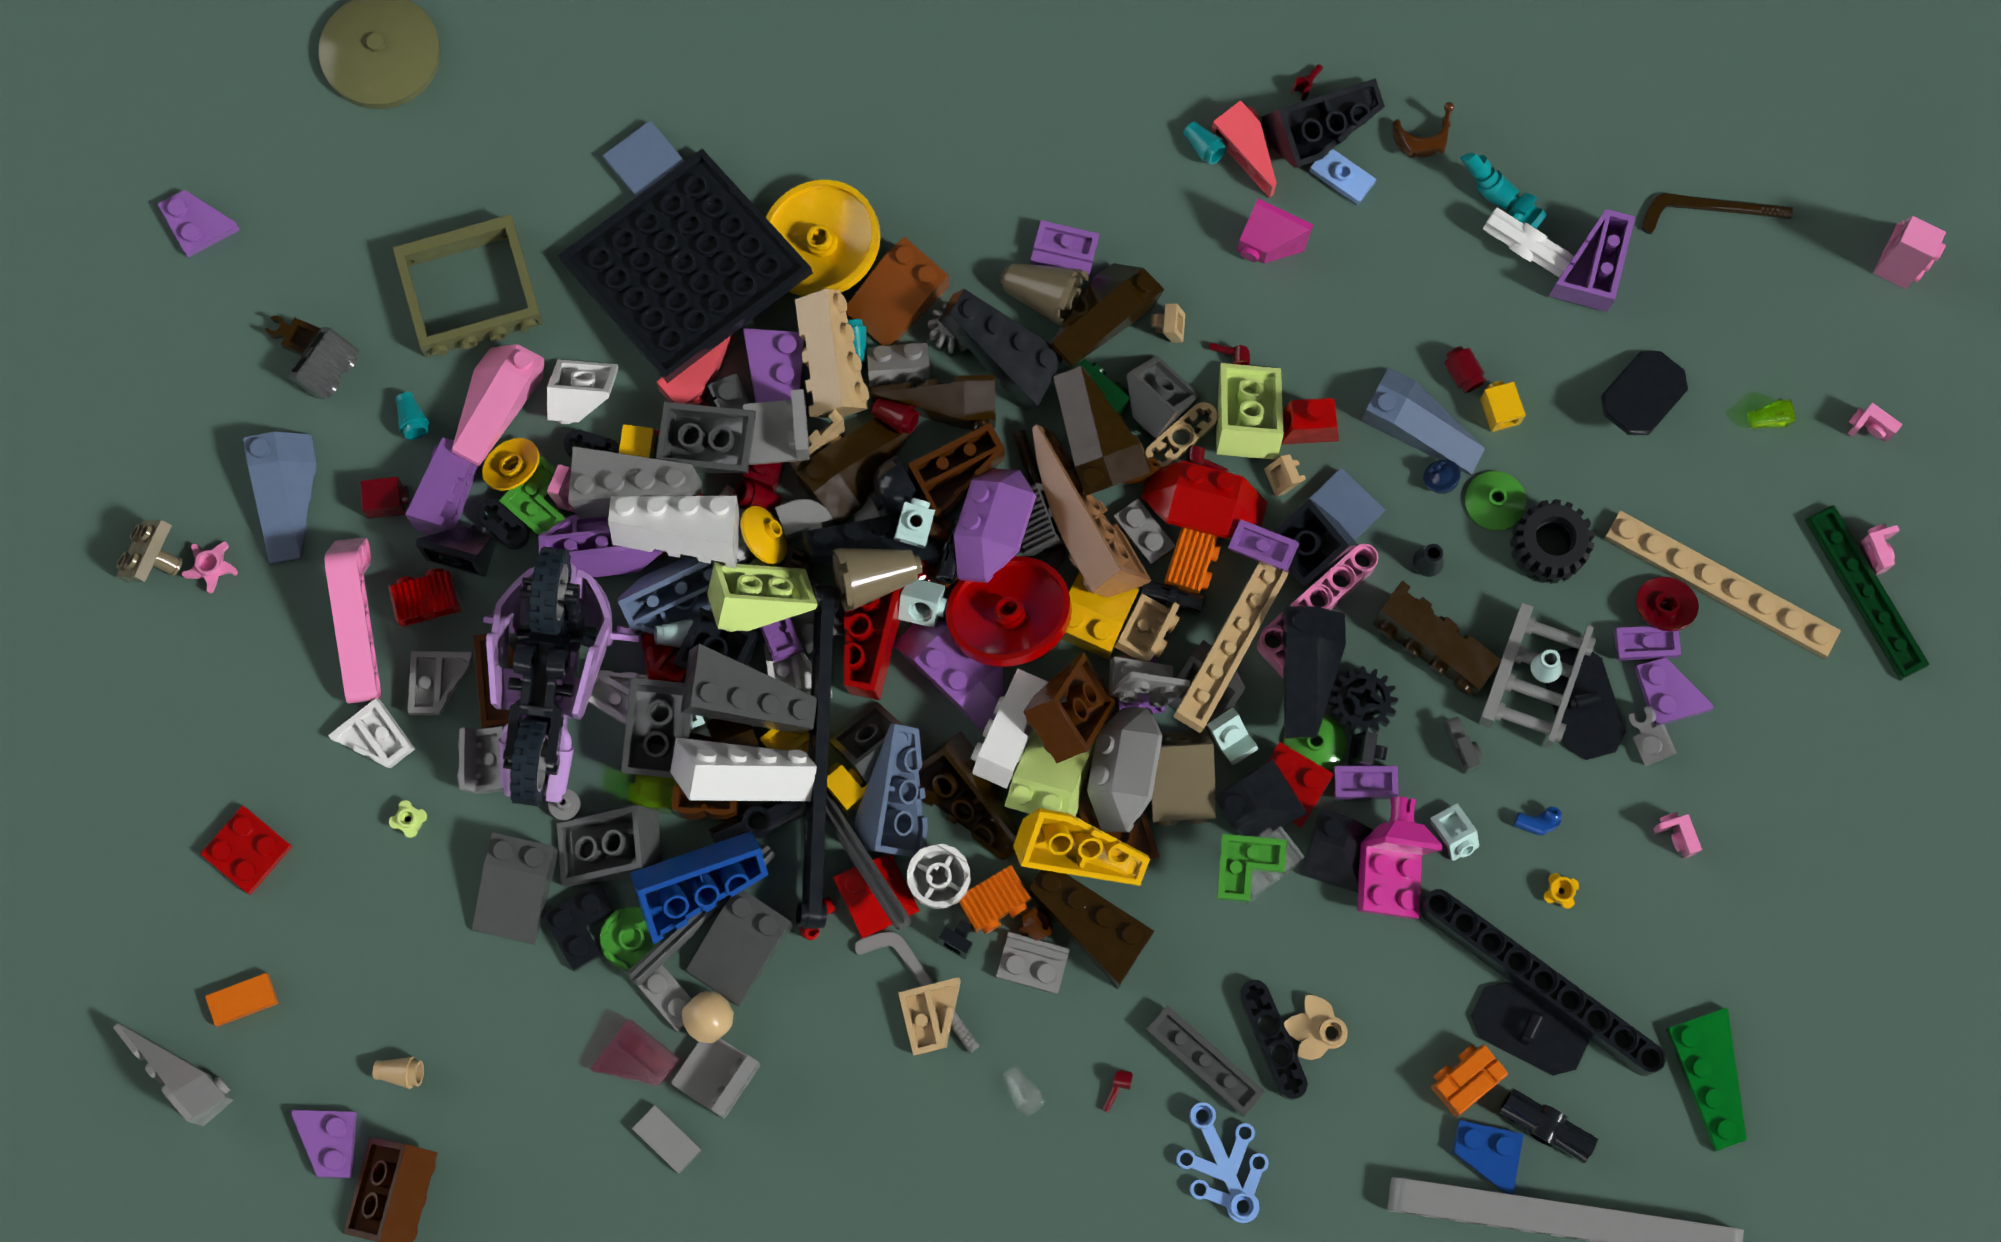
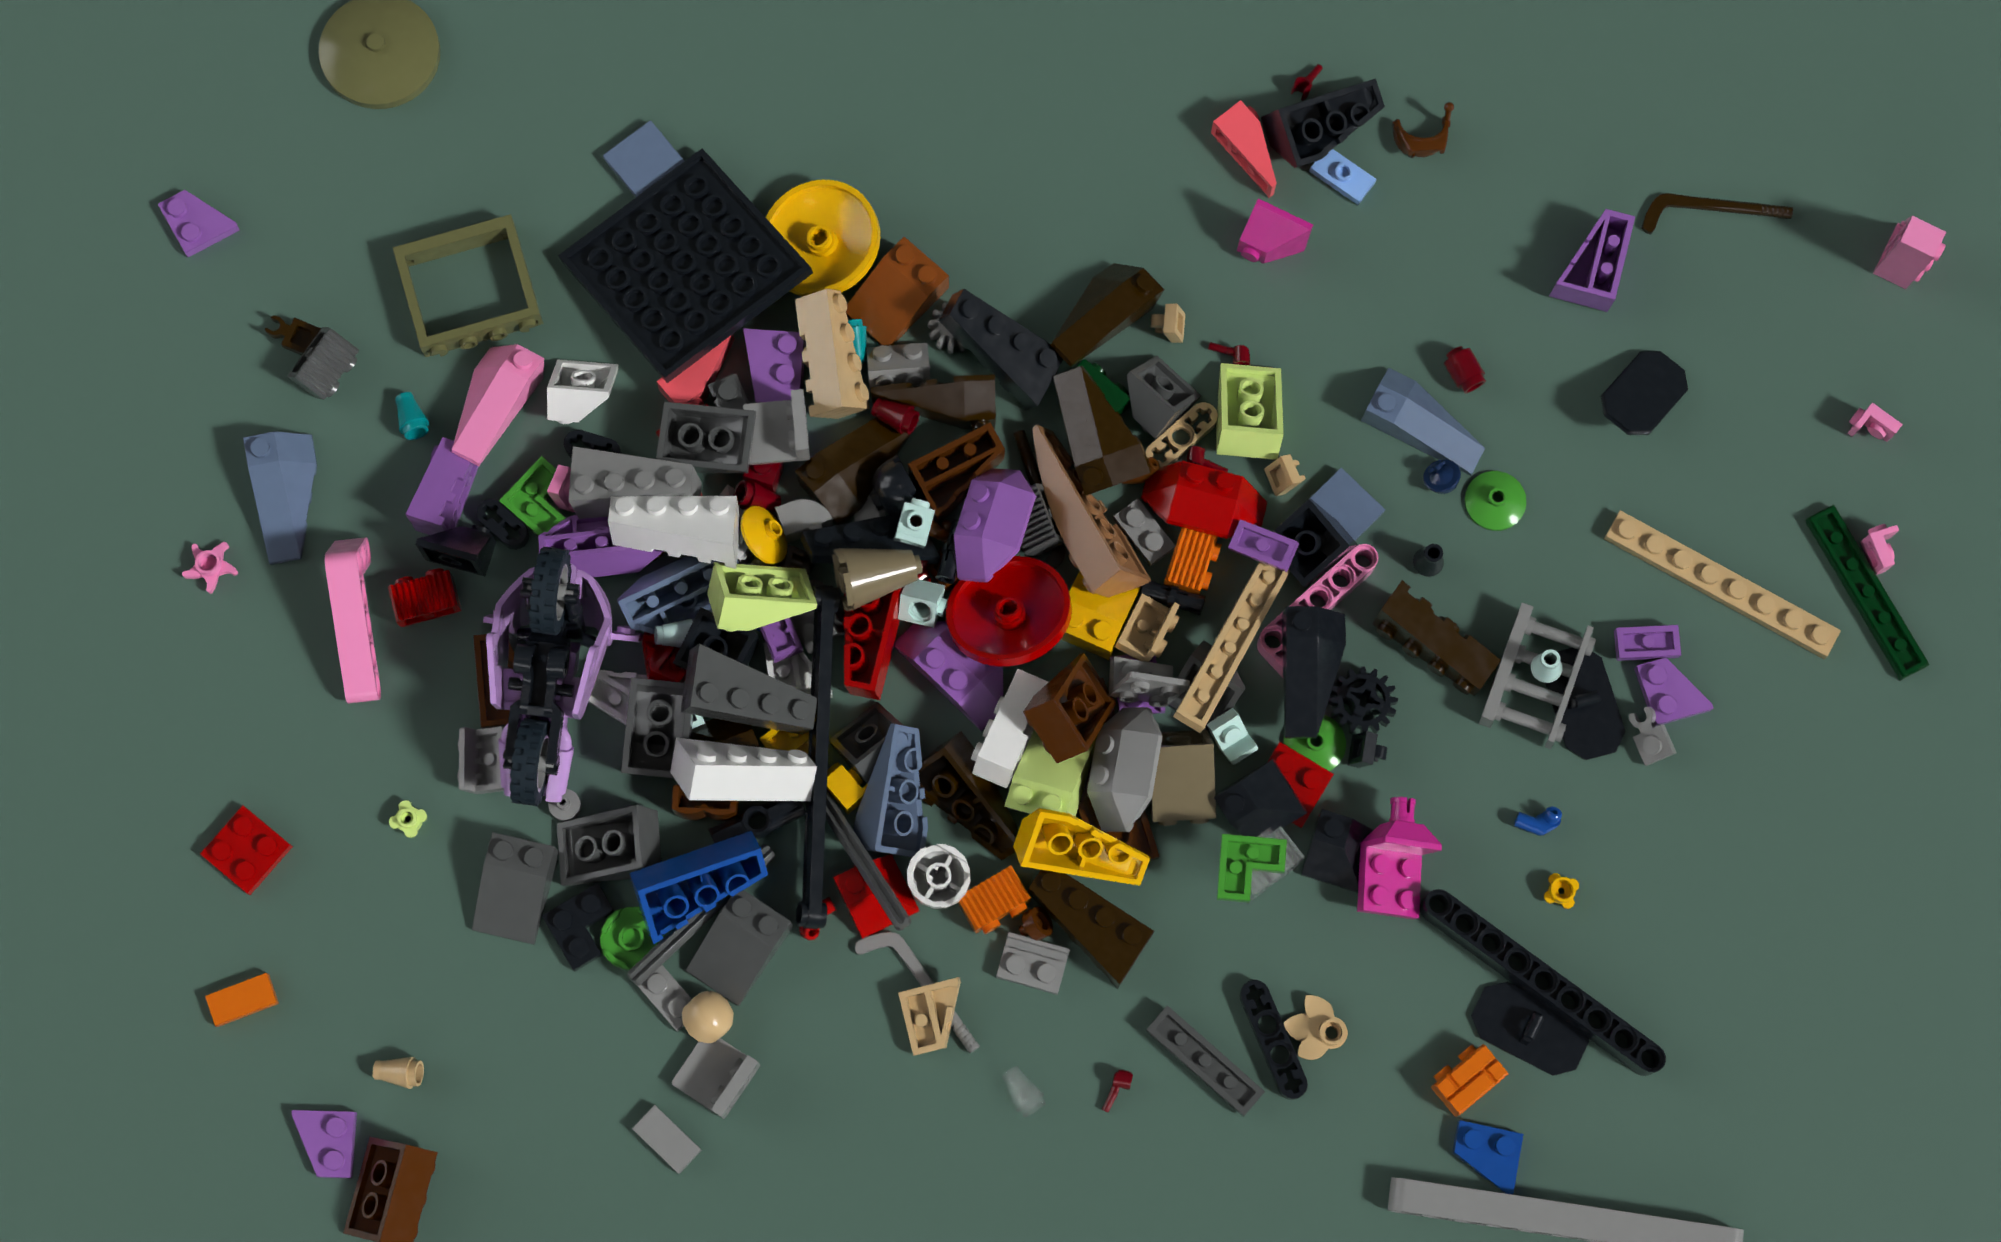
light grey wedge [113,1023,233,1127] -> none
dark tan plate [116,520,183,582] -> none
white wing [328,698,415,768] -> none
dark red brick [360,477,410,519] -> none
light grey wing [408,651,473,716] -> none
yellow dish [482,438,540,491] -> none
clear pink wing [590,1019,681,1086] -> none
yellow brick [619,424,657,459] -> none
clear neon green brick [628,774,677,814] -> none
tan wing [790,410,845,470] -> none
black tile [938,919,973,959] -> none
dark tan cone [1000,263,1088,327] -> none
medium lavender plate [1030,220,1099,278] -> none
light blue plant [1176,1102,1269,1223] -> none
teal cone [1183,121,1227,165] -> none
red torso [1281,398,1339,445] -> none
medium lavender plate [1333,766,1399,799] -> none
light aqua bracket [1430,803,1479,861] -> none
dark grey plate [1444,716,1482,774] -> none
teal piece [1460,152,1546,229] -> none
yellow brick [1480,381,1526,432] -> none
white piece [1482,207,1574,278] -> none
black piece [1498,1088,1598,1163] -> none
black tyre [1510,499,1595,584] -> none
dark red dish [1636,577,1699,631] -> none
bright pink bracket [1653,812,1702,858] -> none
green wing [1666,1007,1747,1152] -> none
clear neon green cone [1747,398,1796,429] -> none

